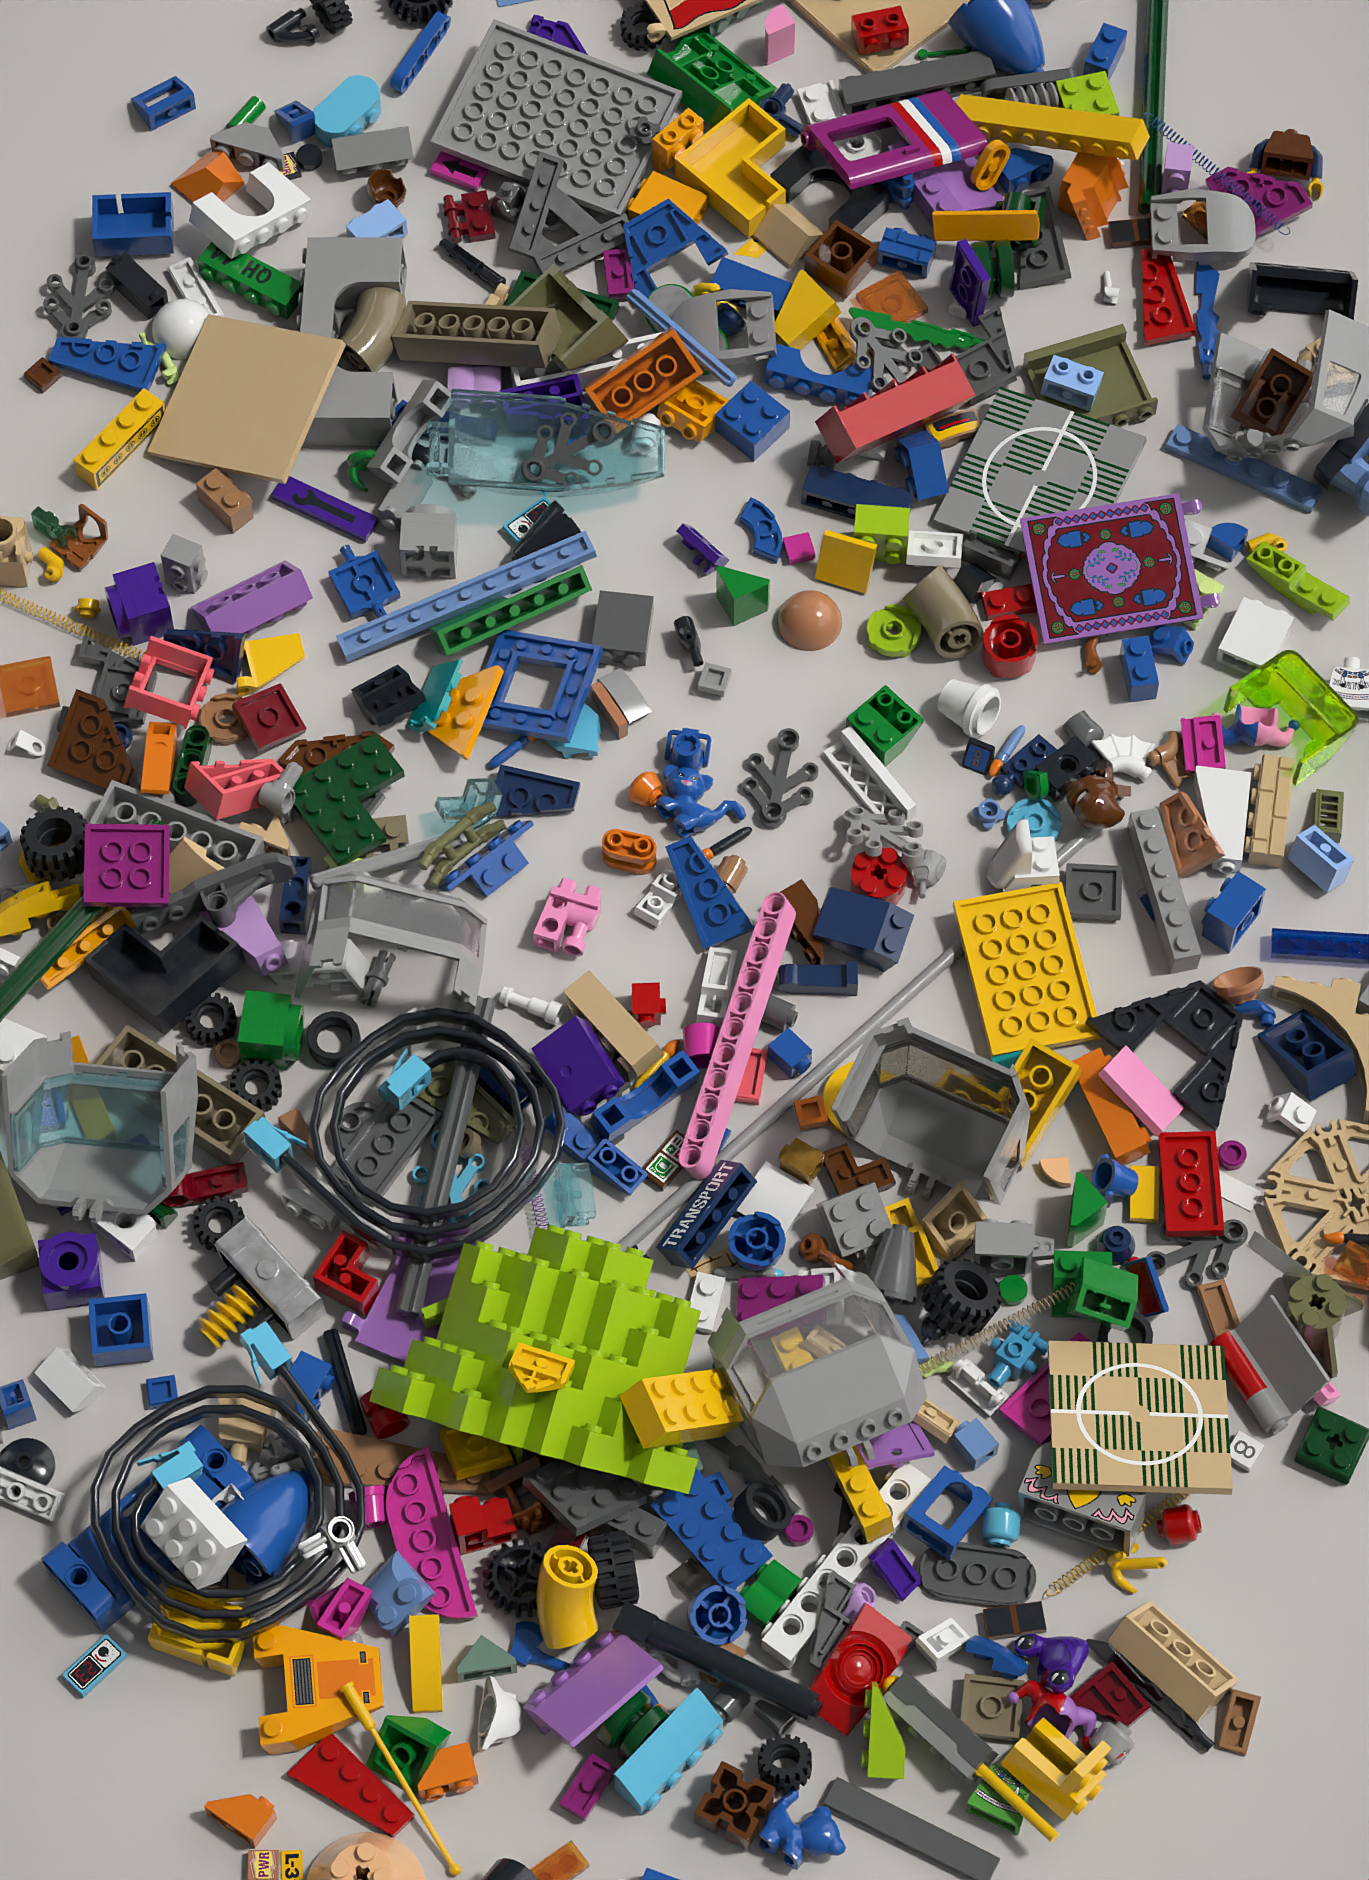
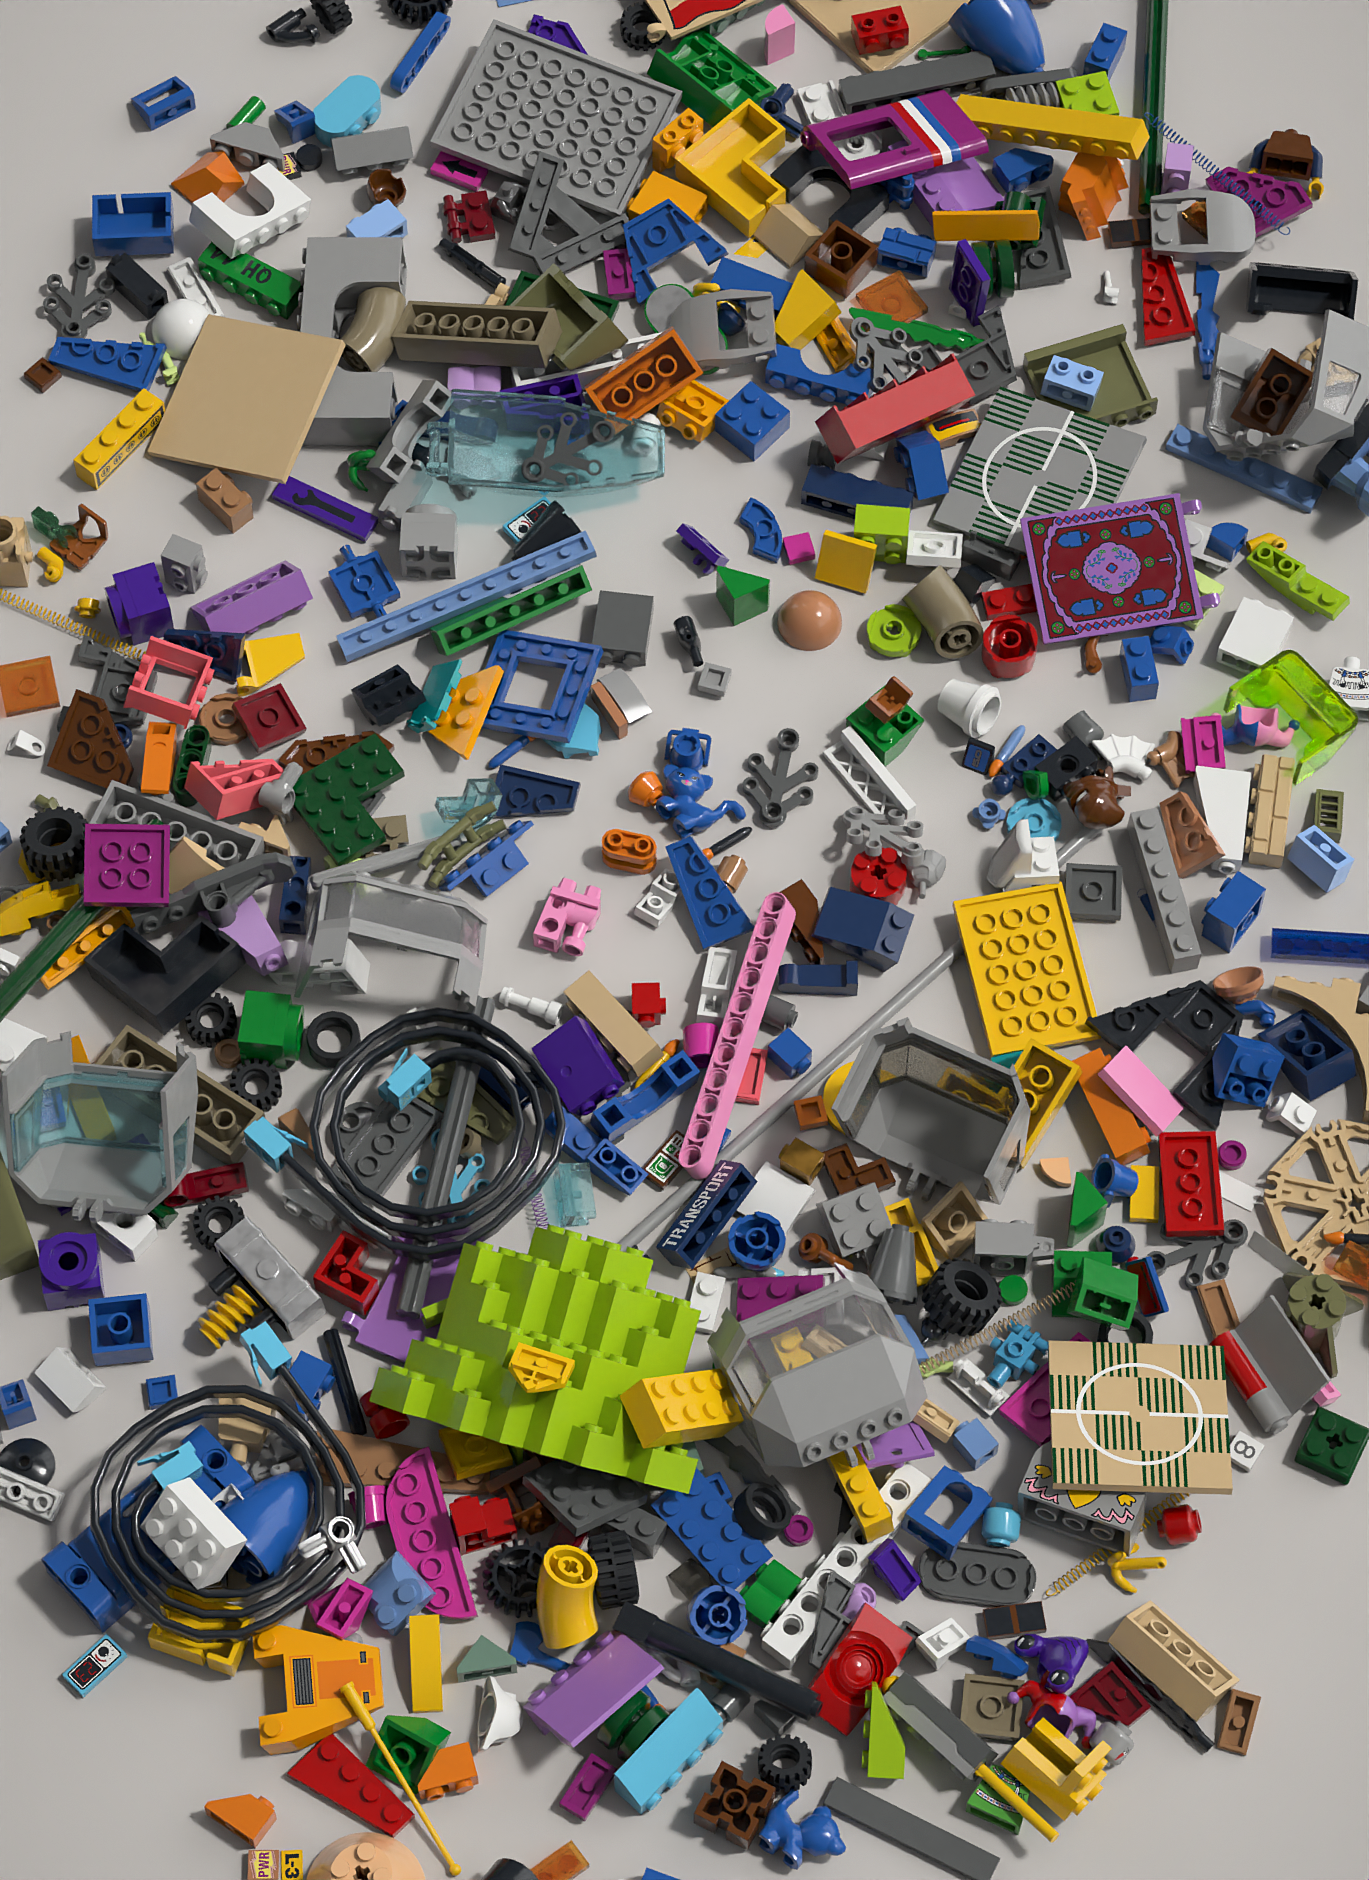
dark grey pin [359,950,396,1007] -> none
medium blue axle [626,289,737,387] -> none
dark grey plate [630,116,660,145] -> none
light orange plate [970,140,1010,191] -> none
none -> dark orange bracket [865,676,913,724]
none -> blue slope [1213,1033,1285,1108]

